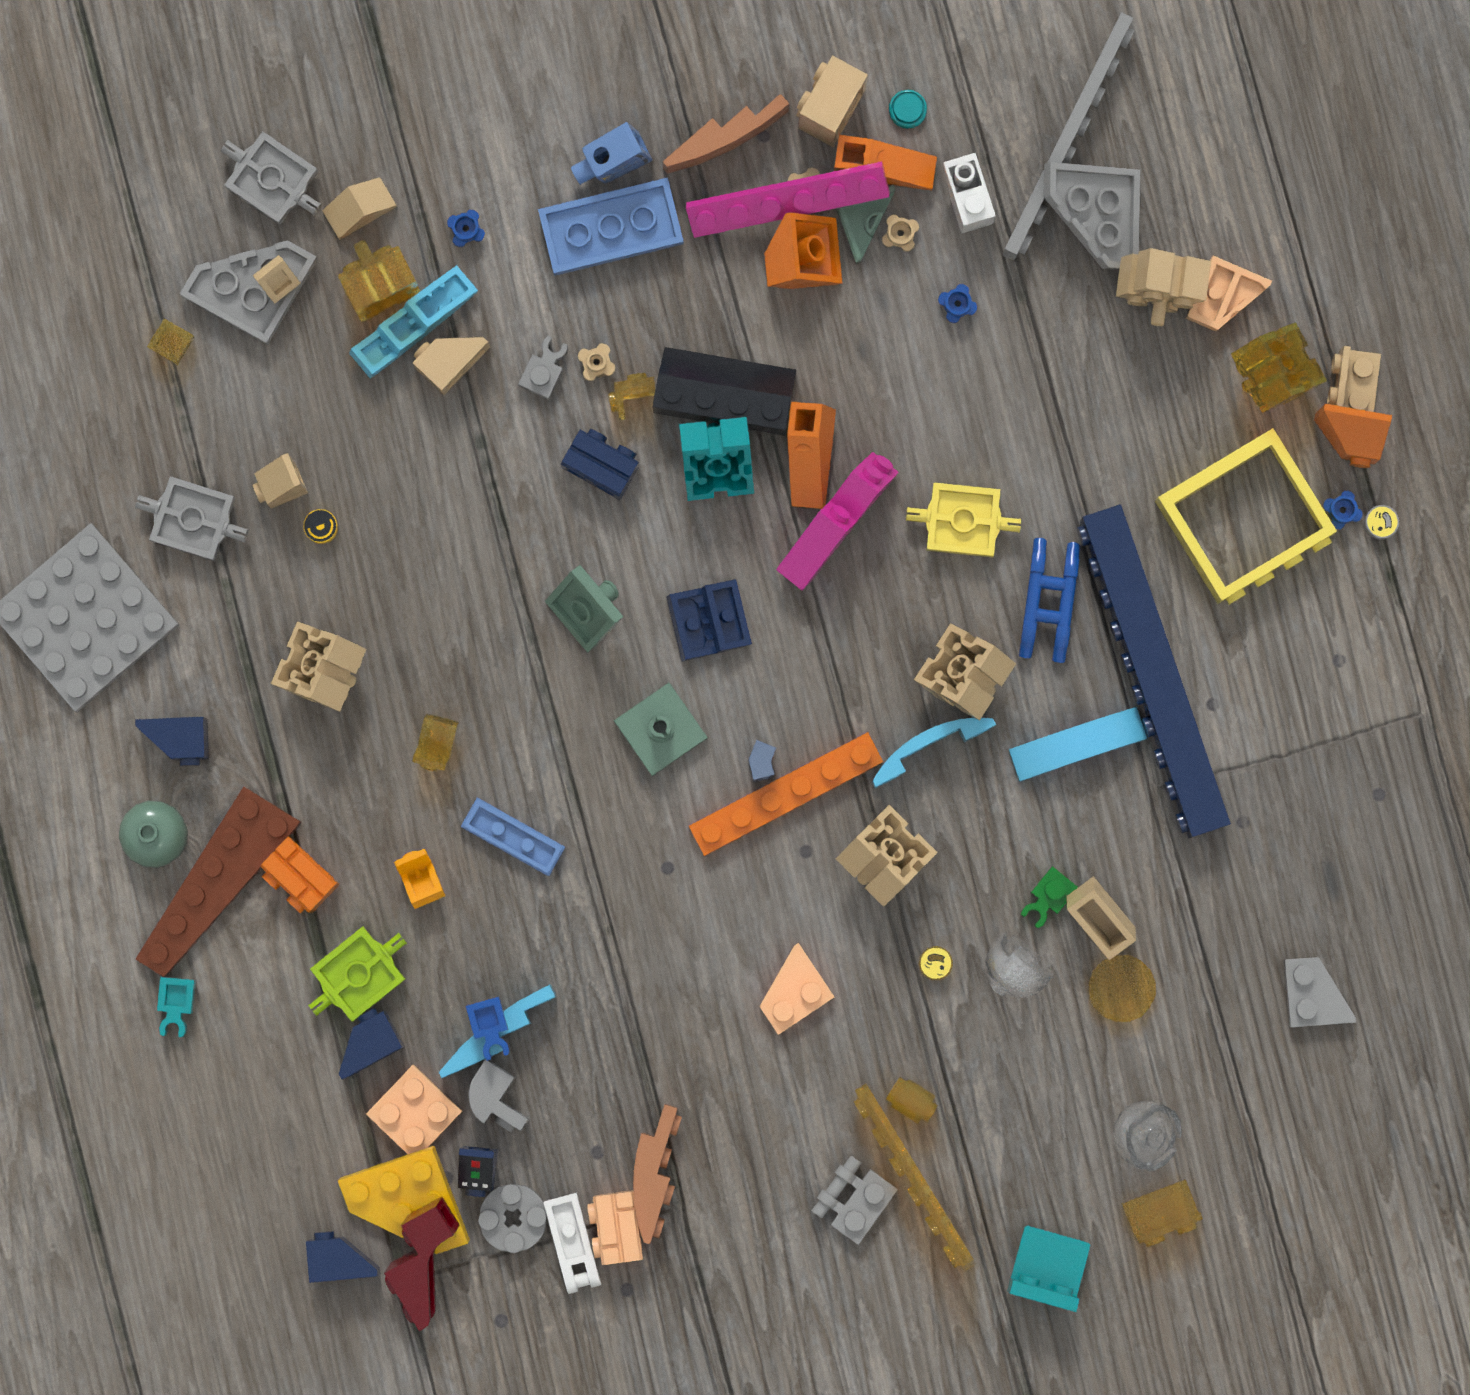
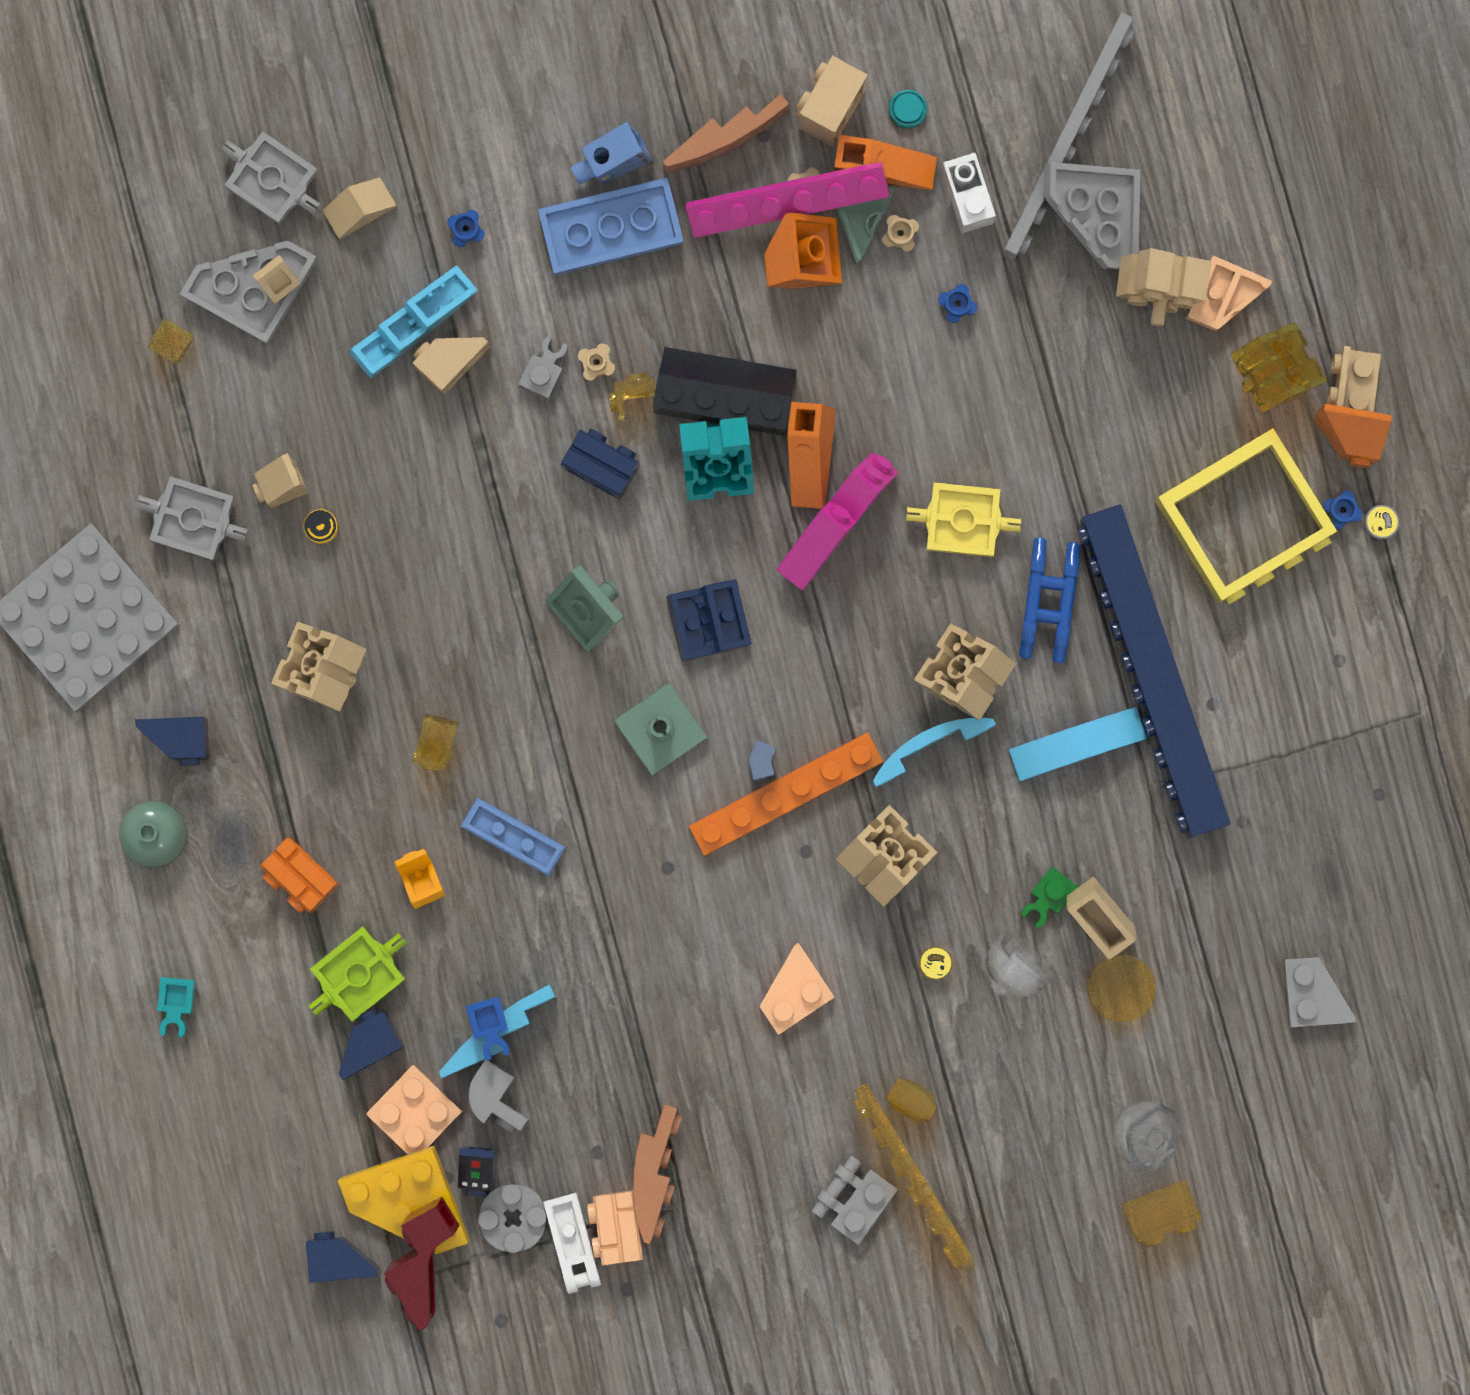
copper wing [135,786,301,977] -> none
clear yellow brick [337,240,420,323] -> none
teal bracket [1007,1225,1090,1312] -> none

